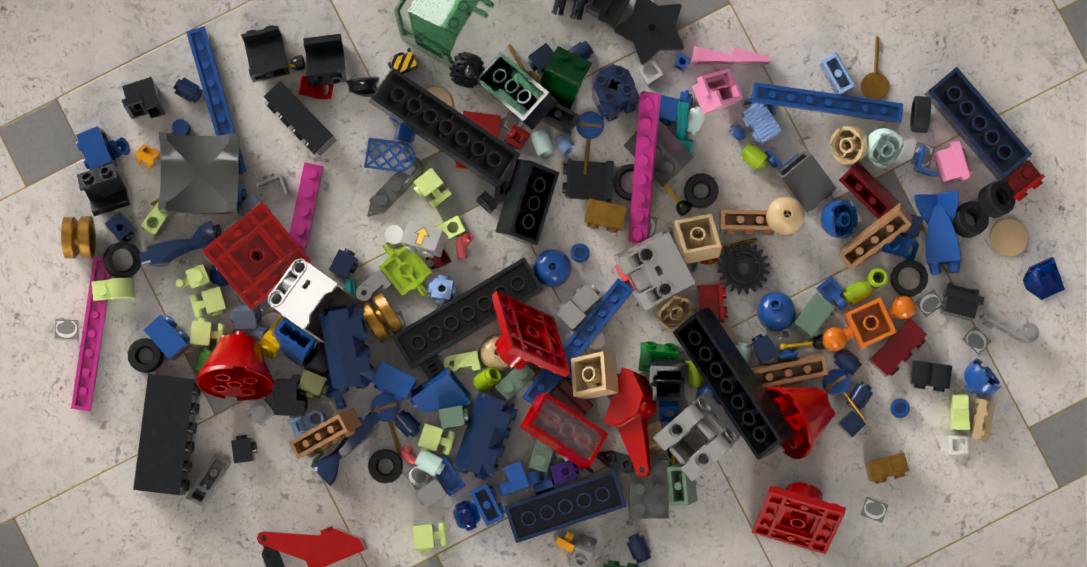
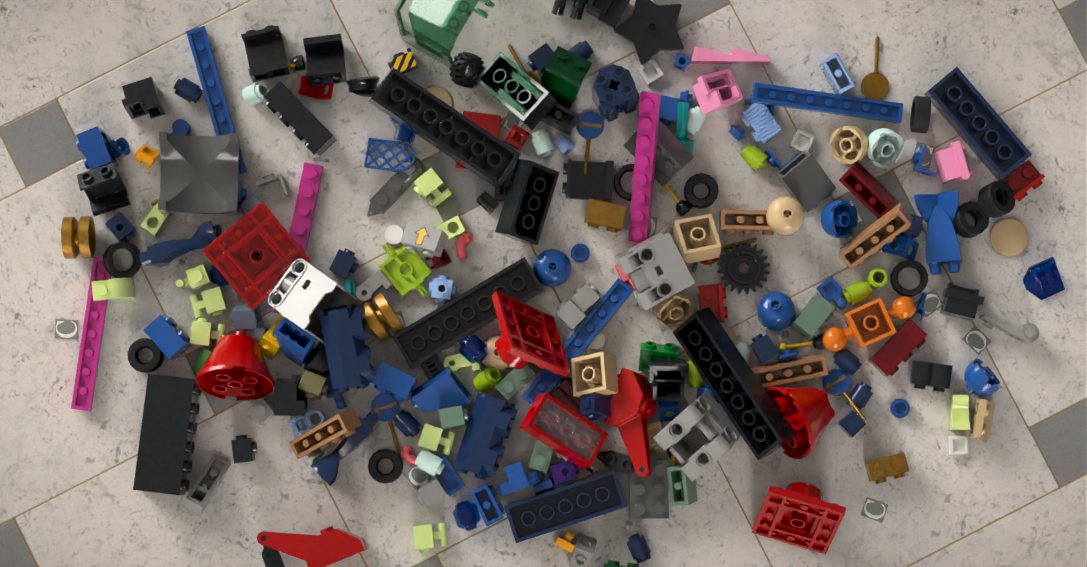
none -> light aqua brick [242,82,270,105]
none -> clear blue head [459,335,488,364]
none -> dark blue brick [580,392,610,421]
none -> white tile [789,129,815,152]
none -> blue hand [912,293,927,321]

